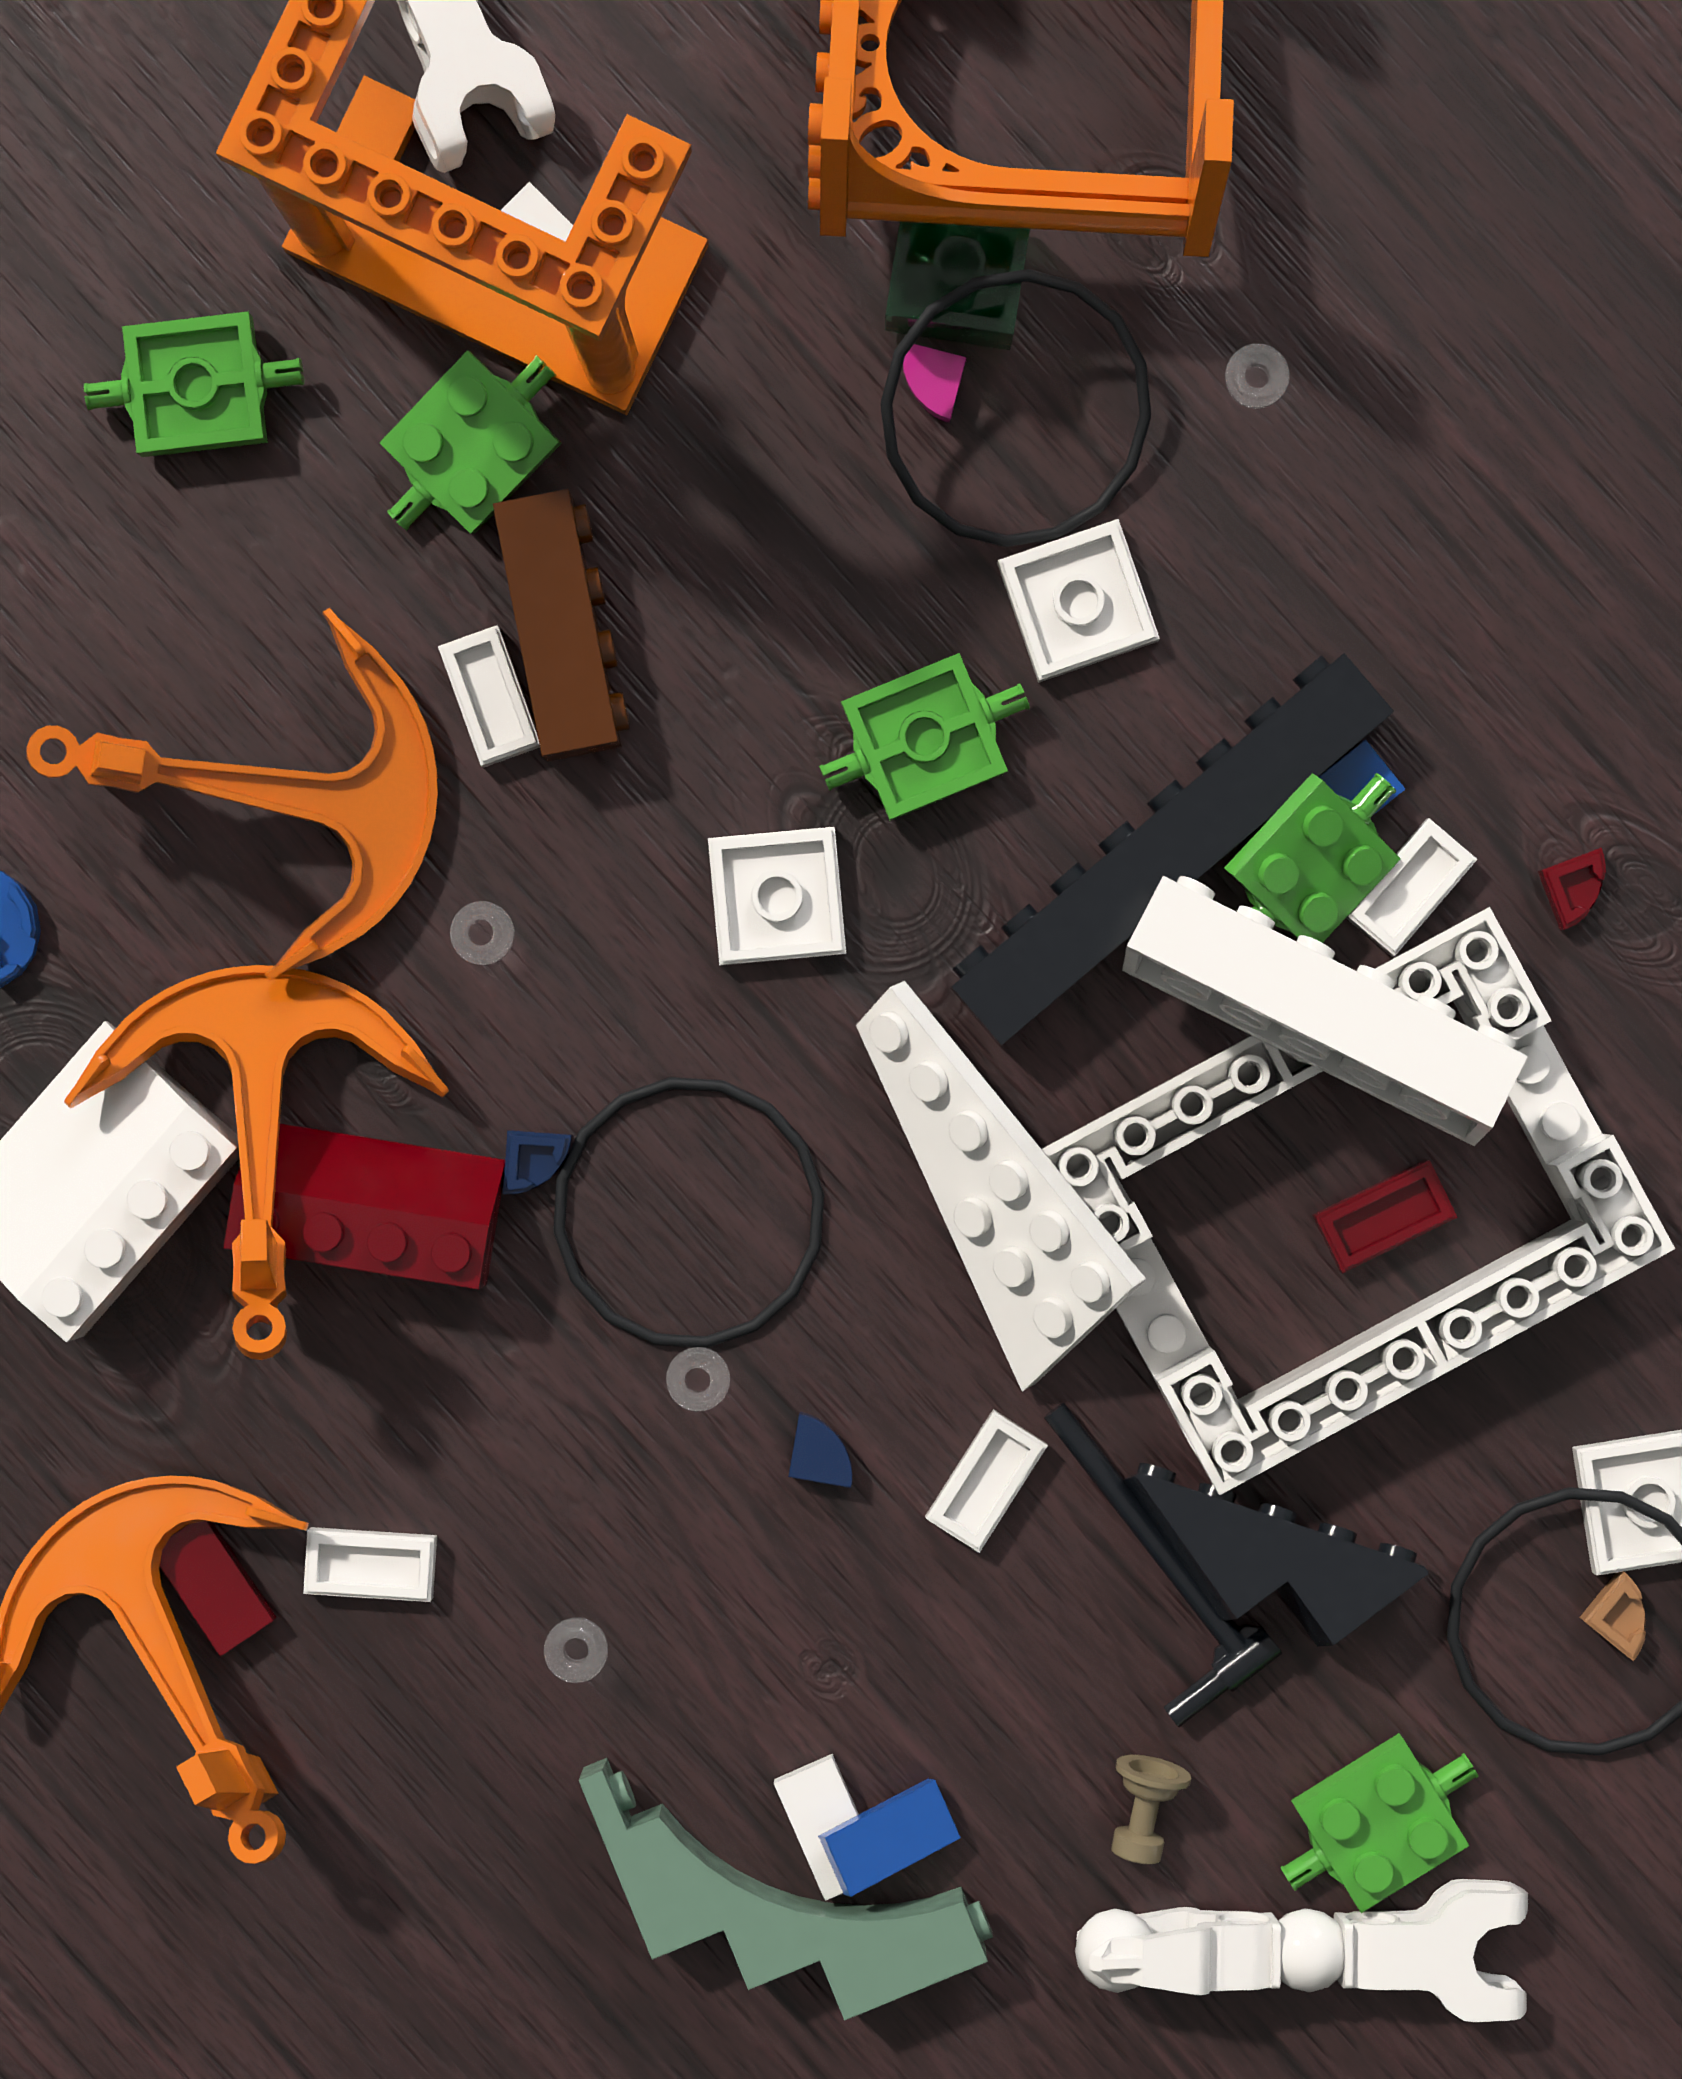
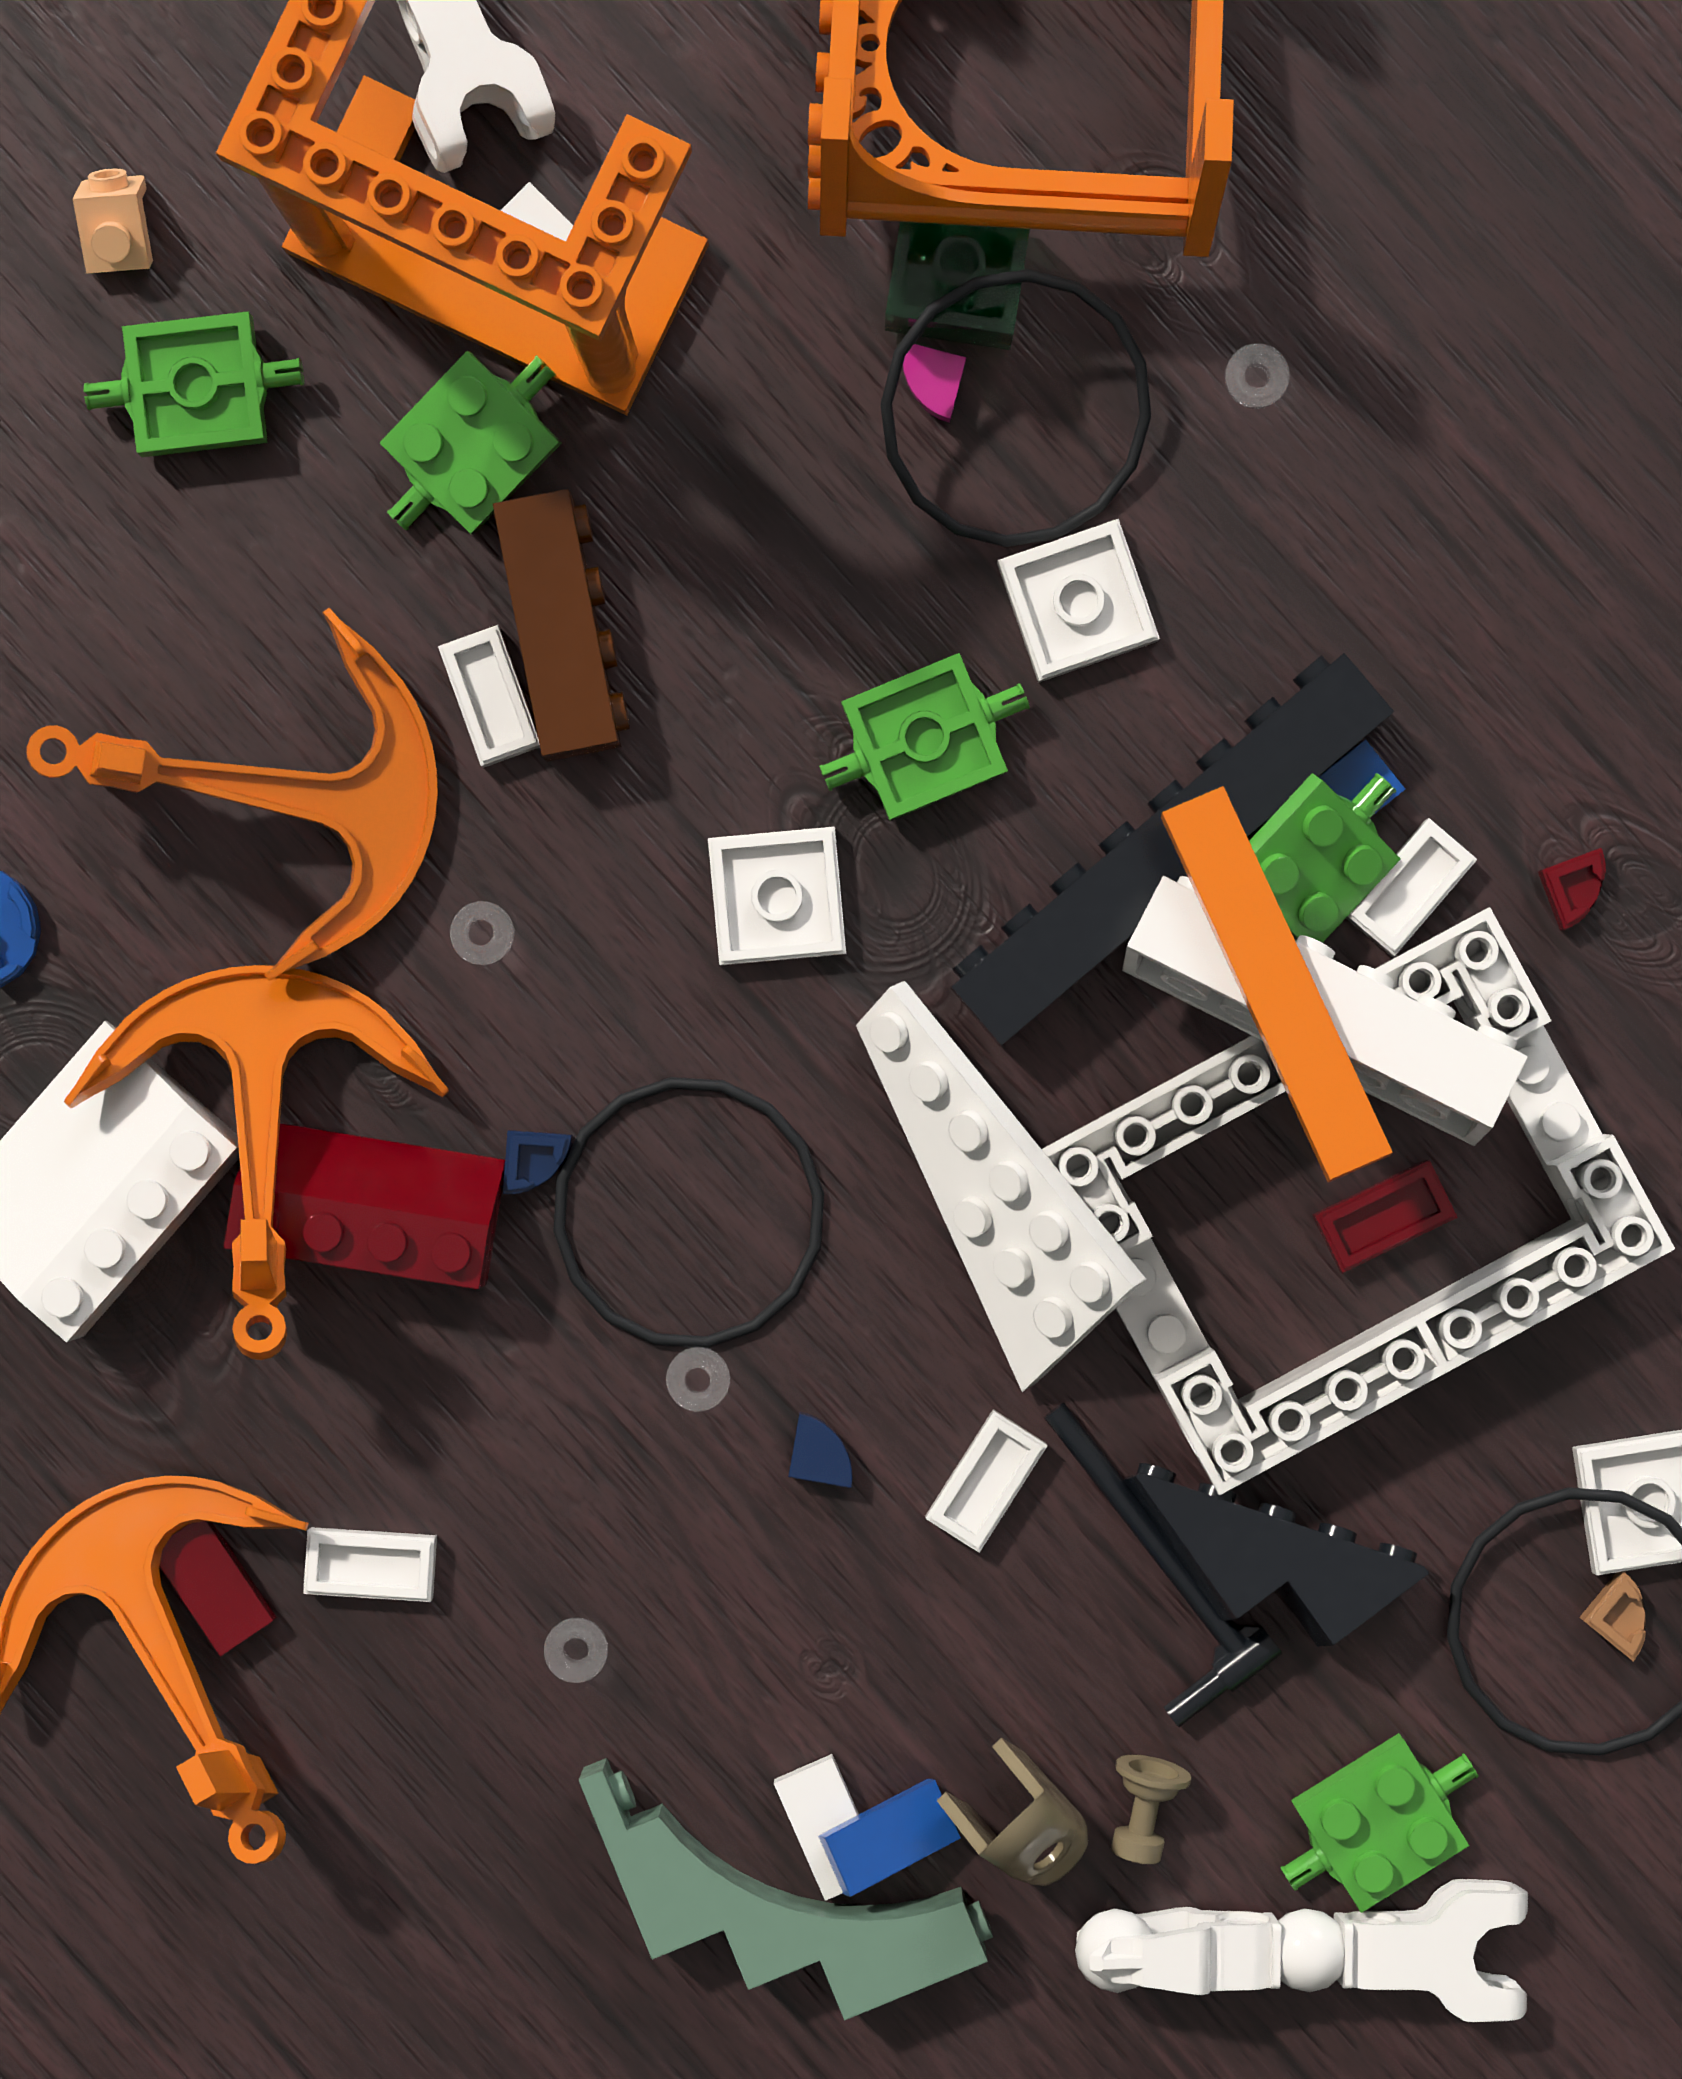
none -> light nougat bracket [73,169,153,274]
none -> dark tan piece [937,1737,1089,1886]
none -> orange tile [1161,786,1393,1182]

